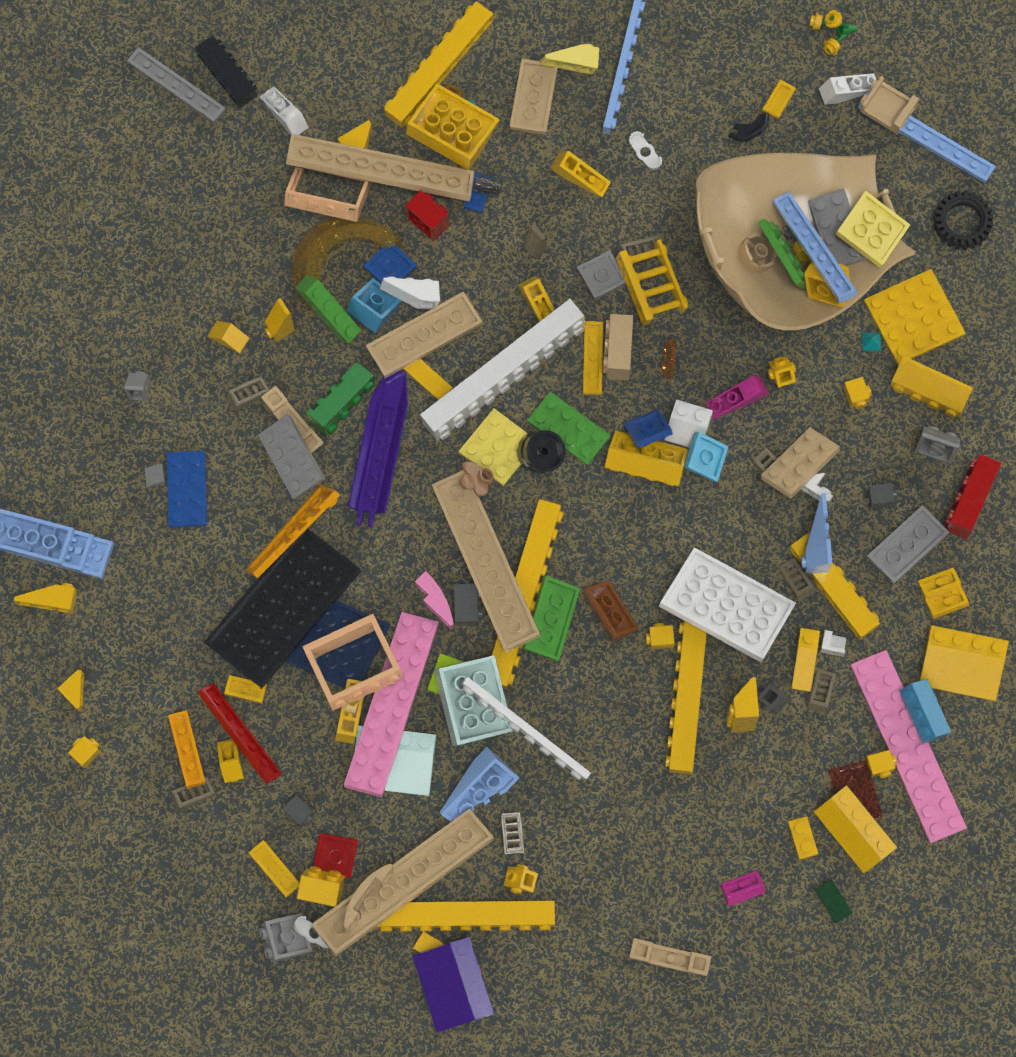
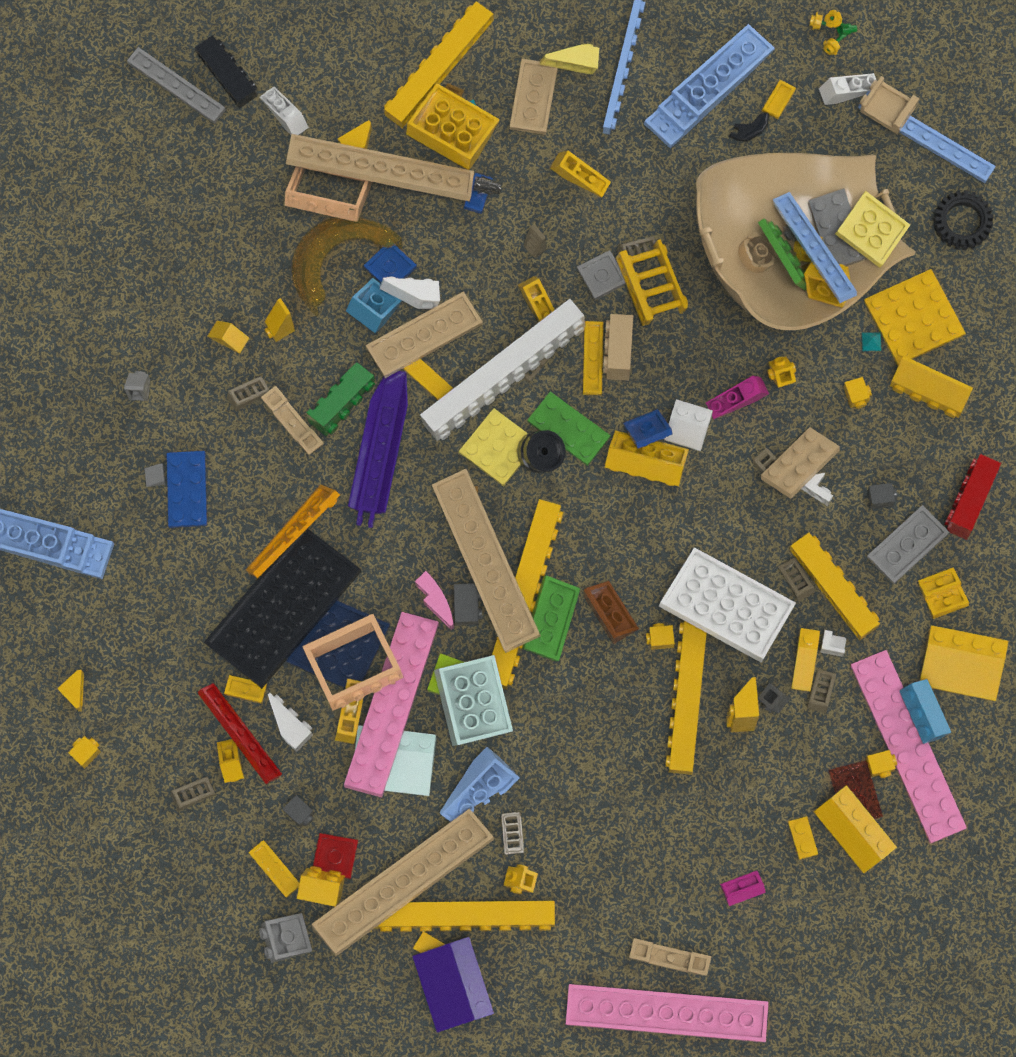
yellow slope [13,583,77,614] -> none
light orange plate [168,710,206,789] -> none
light grey plate [258,414,325,499] -> none
white piece [293,916,329,948] -> none
bright green brick [295,275,361,344] -> none
tan slope [344,864,394,936] -> none
red brick [405,190,449,242] -> none
medium nougat plate [460,462,493,497] -> none
white plate [460,677,591,780] -> none
white piece [629,131,662,170] -> none
clear orange plate [662,338,676,380] -> none
medium azure plate [684,432,729,482] -> none
light blue wedge [801,493,832,574] -> none
dark green tile [814,879,853,924] -> none
light grey slope [915,426,961,464] -> none
none -> white slope [268,693,313,752]
none -> bright pink plate [566,984,768,1043]
none -> light blue slope [644,24,775,148]

